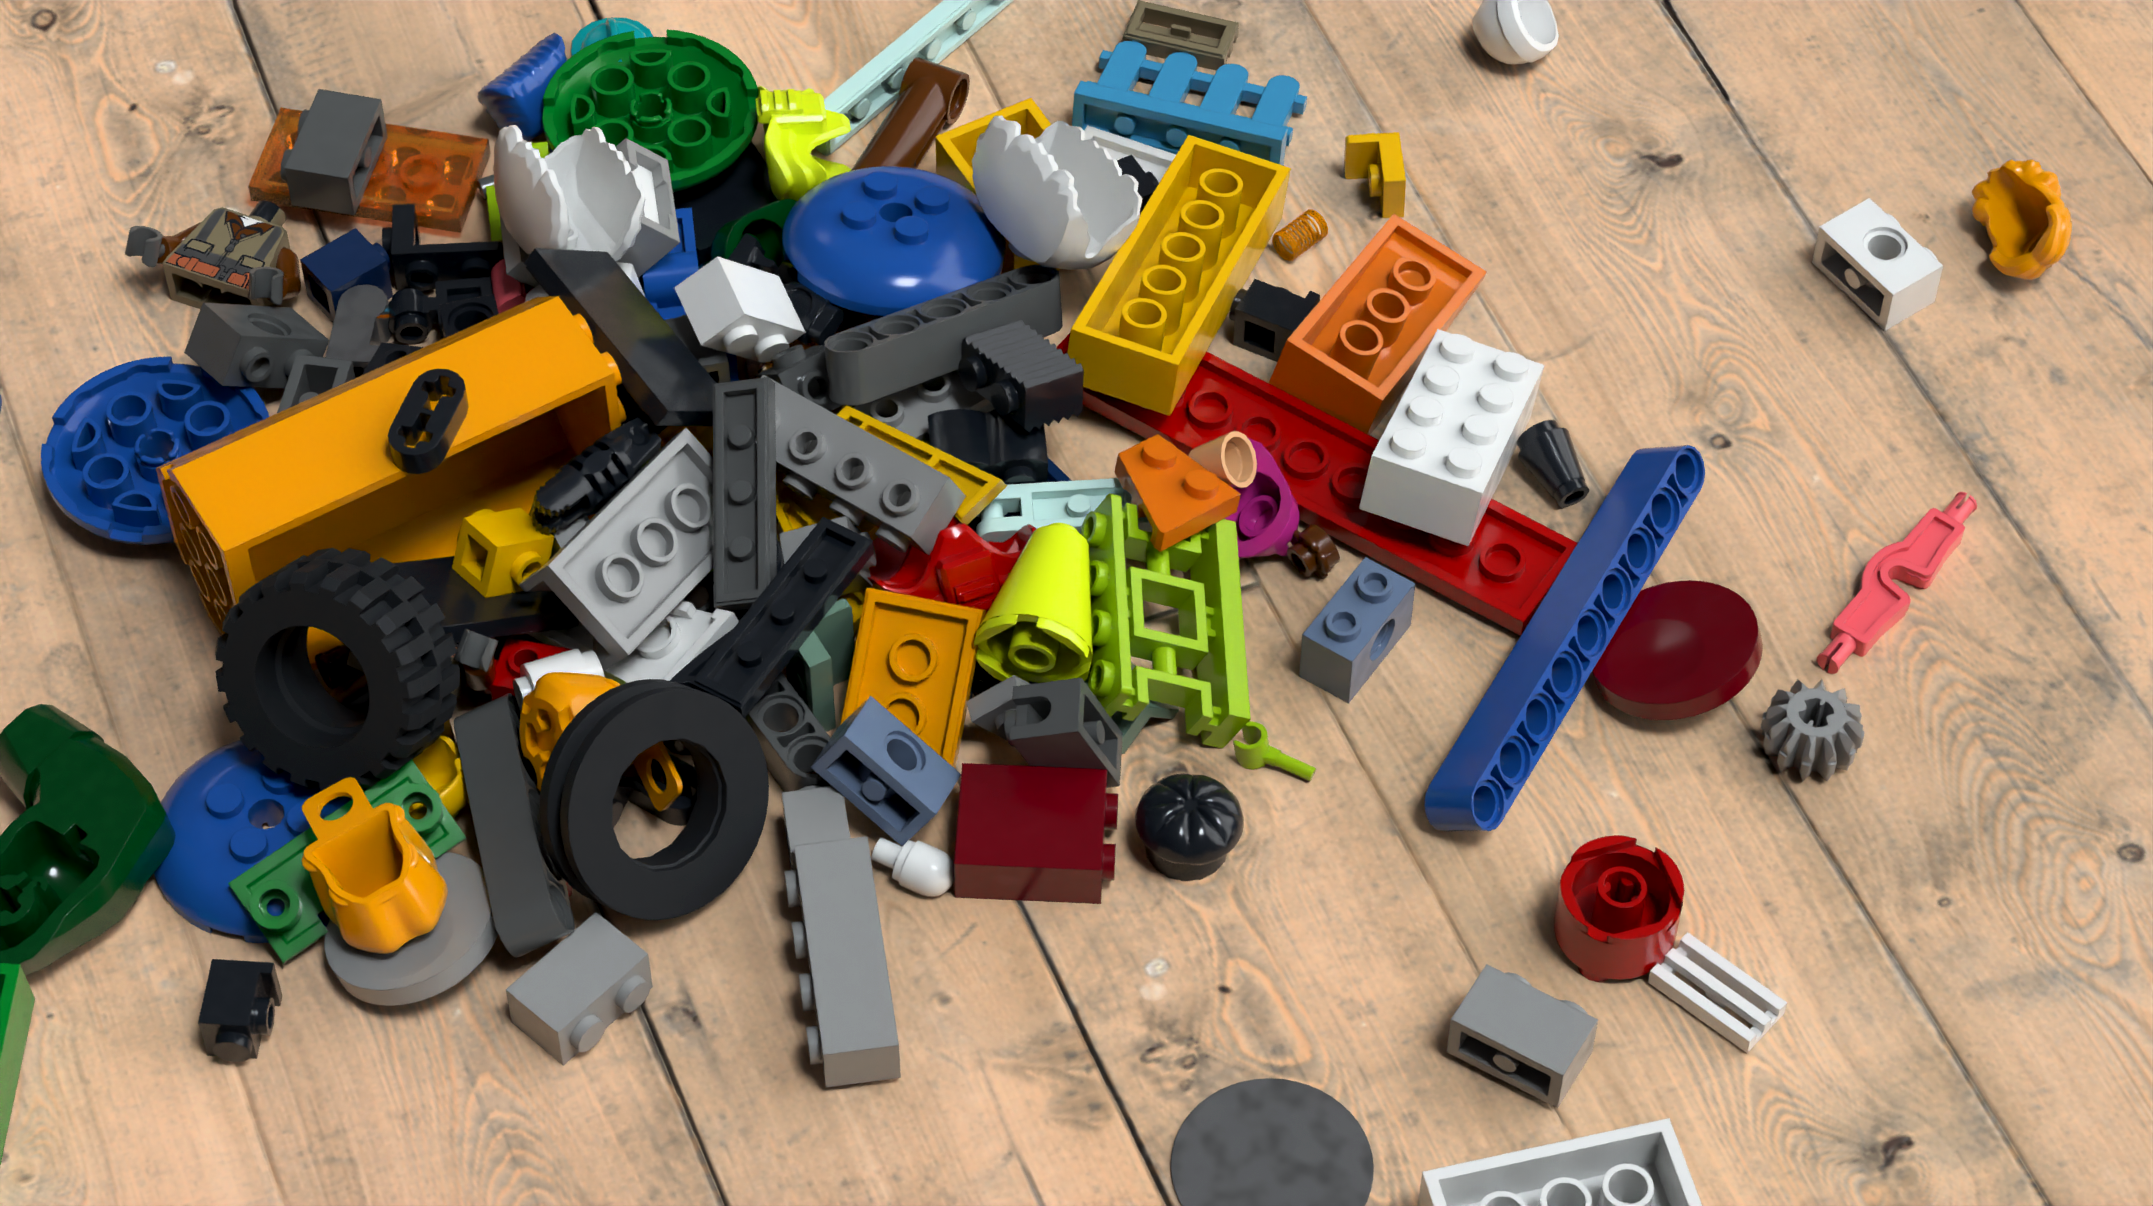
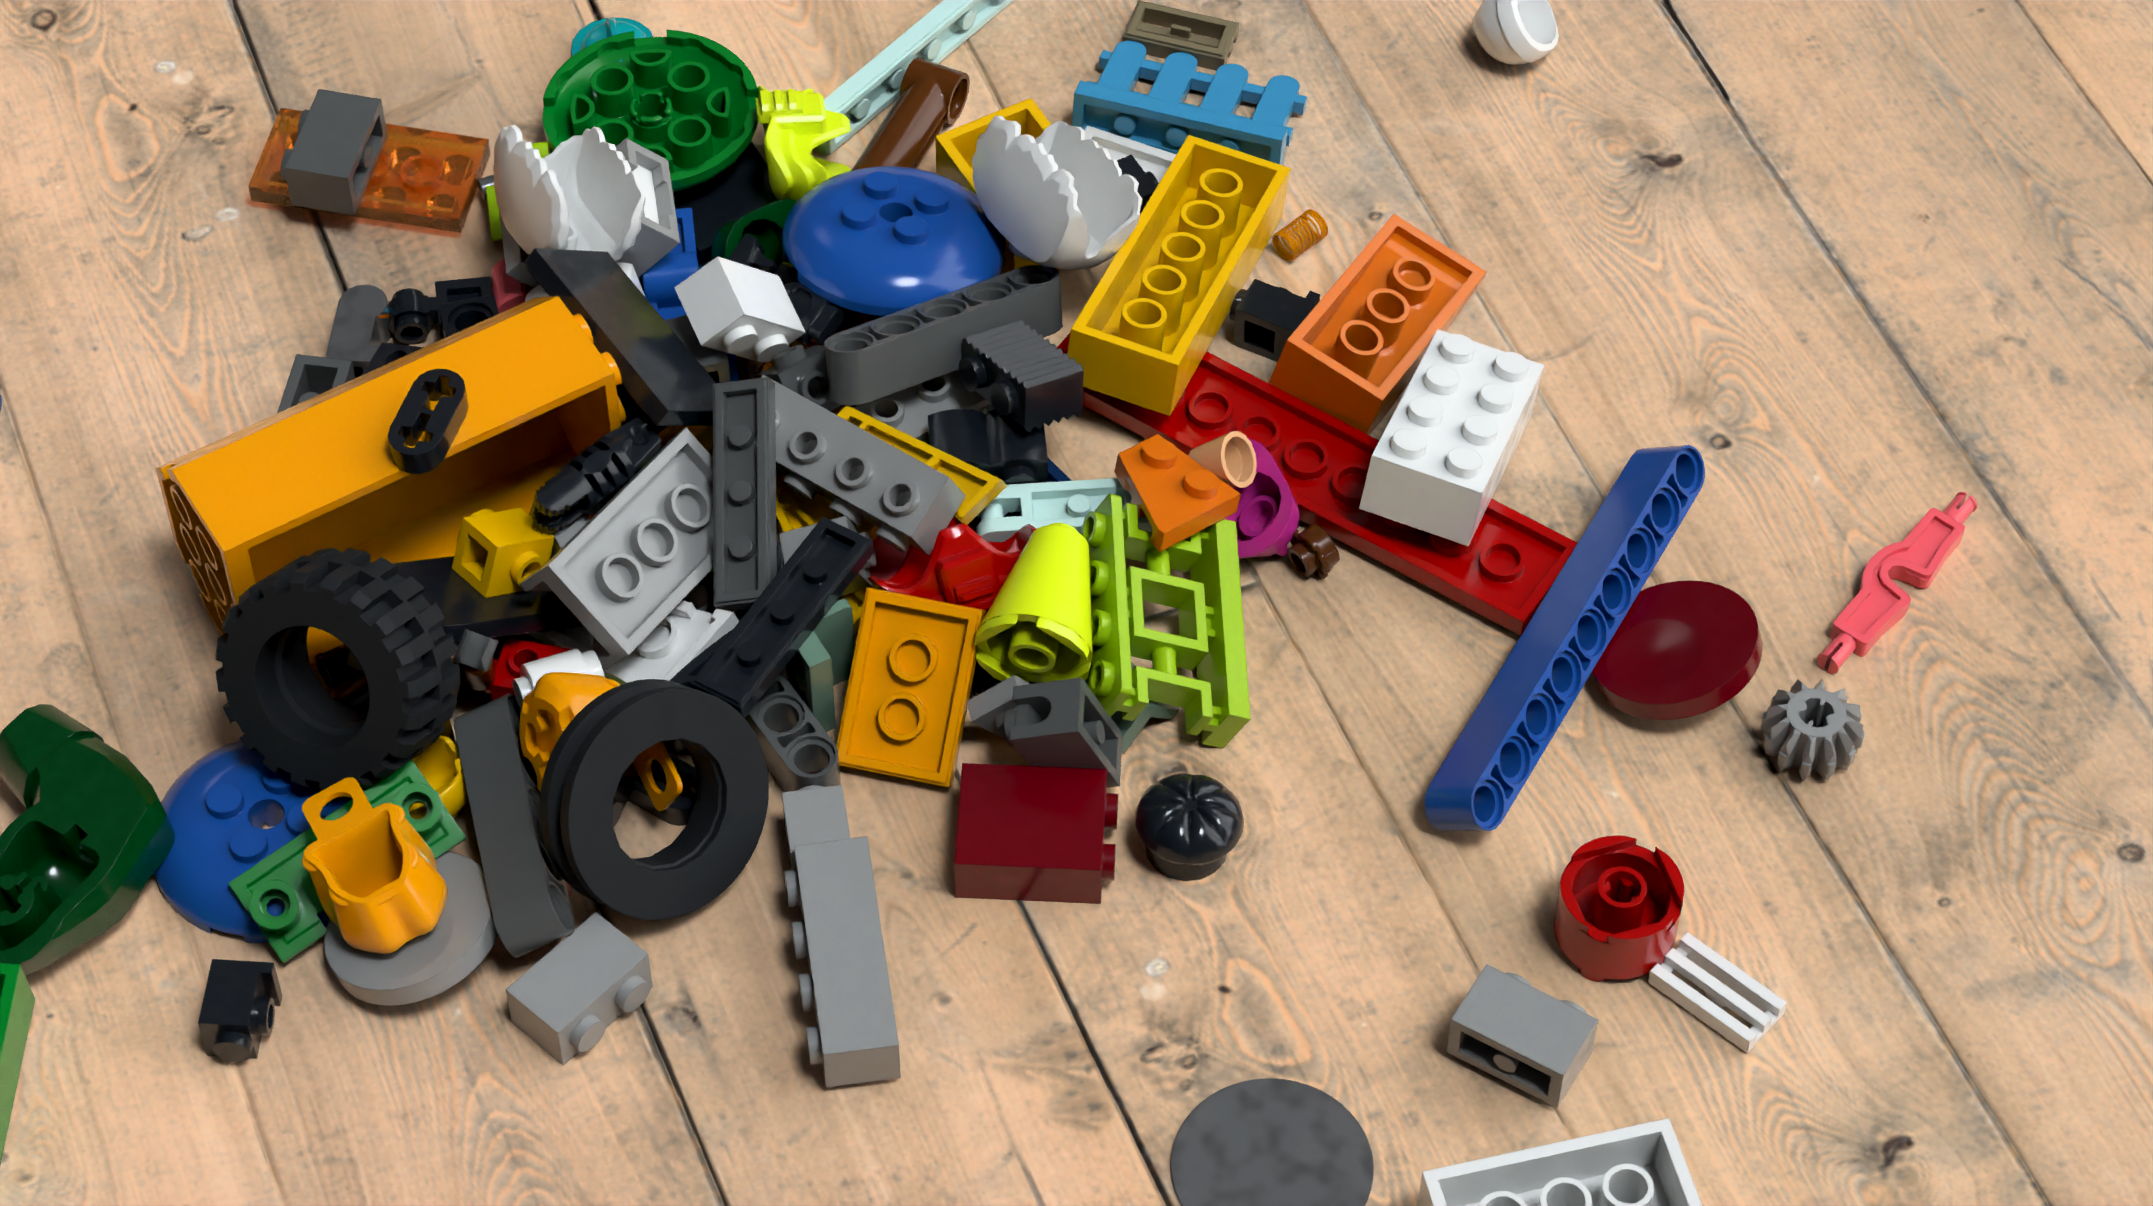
blue brick [41,356,269,545] -> none
torso [125,200,301,309] -> none
dark grey brick [184,303,329,388] -> none
dark blue brick [300,228,393,323] -> none
black bracket [382,204,505,291] -> none
blue hair [477,32,567,142] -> none
sand blue brick [811,696,961,846] -> none
white cylinder [871,837,955,897] -> none
lime hand [1233,721,1316,781] -> none
sand blue brick [1299,557,1415,703] -> none
yellow bracket [1344,132,1406,218] -> none
black cone [1517,420,1589,508] -> none
white brick [1812,198,1943,331] -> none
light orange hair [1972,159,2072,280] -> none

